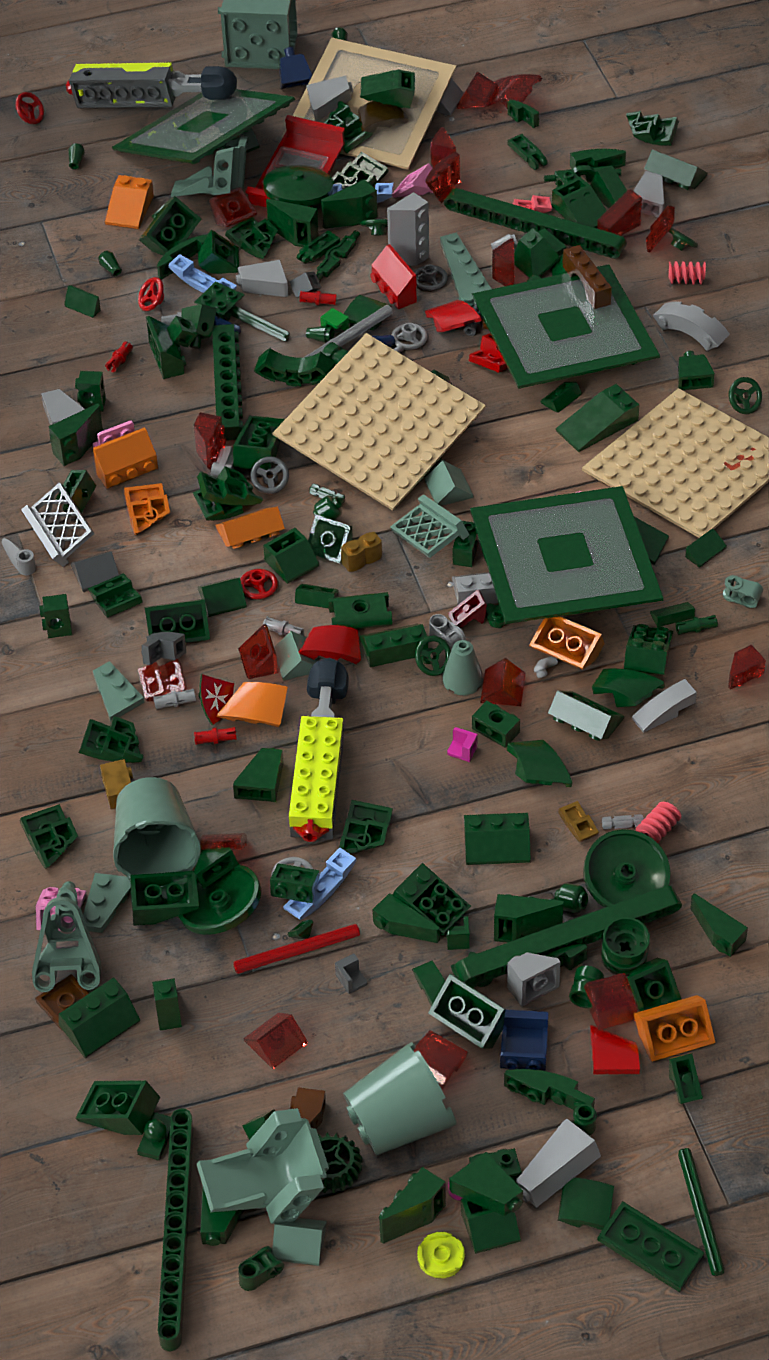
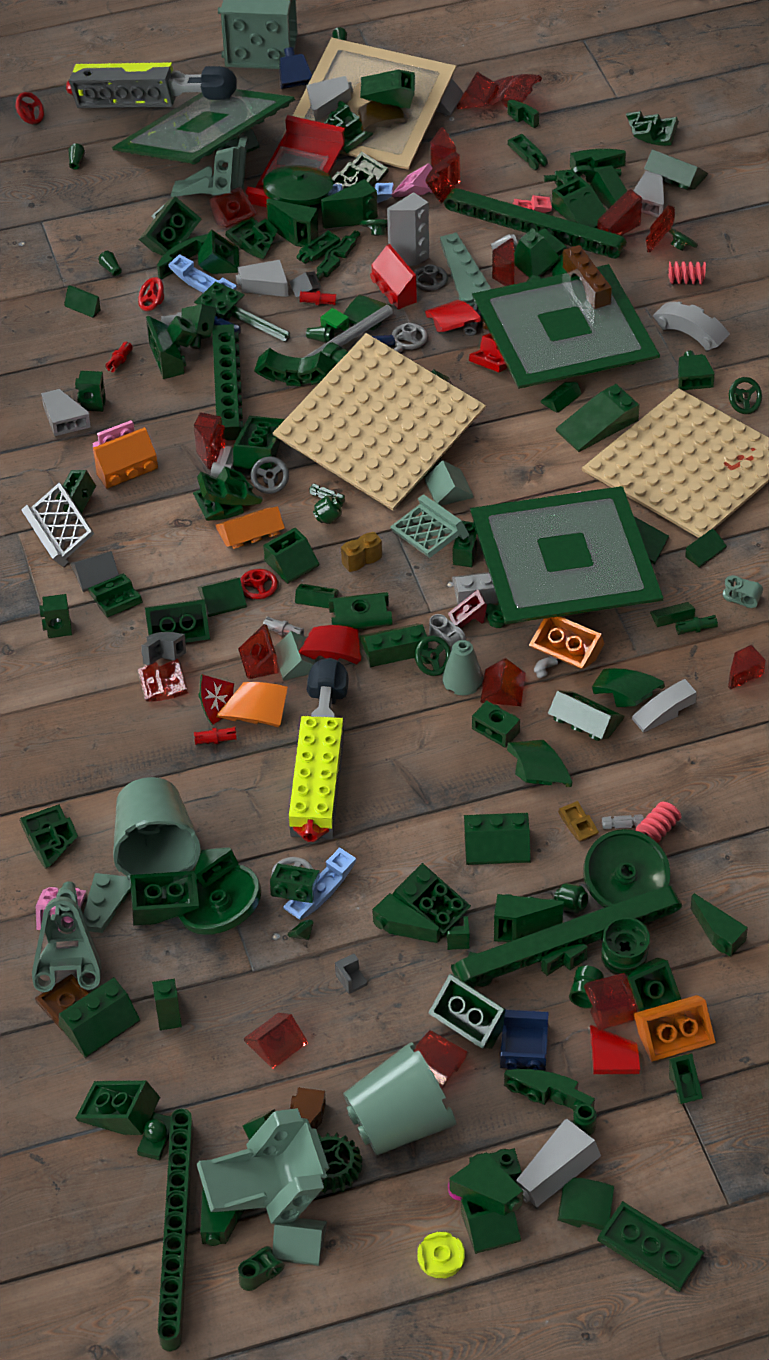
light grey piece [2,538,36,575] -> none
dark green slope [48,403,103,466] -> none
dark green slope [78,716,143,763] -> none
sand green wing [93,661,145,722] -> none
pearl gold brick [100,759,133,809] -> none
orange slope [105,175,154,229] -> none
orange slope [124,483,170,535] -> none
light grey pin [154,688,196,710] -> none
clear red slope [200,833,247,853] -> none
dark green slope [233,748,284,802] -> none
red axle [233,924,360,974] -> none
clear green slope [308,514,353,564] -> none
dark green slope [339,800,393,854] -> none
dark green slope [379,1167,446,1244] -> none
dark green slope [412,960,445,1007] -> none
dark pink panel [447,727,478,762] -> none
light grey slope [507,953,560,1007] -> none
dark green slope [624,624,673,675] -> none
dark green axle [678,1148,725,1276] -> none

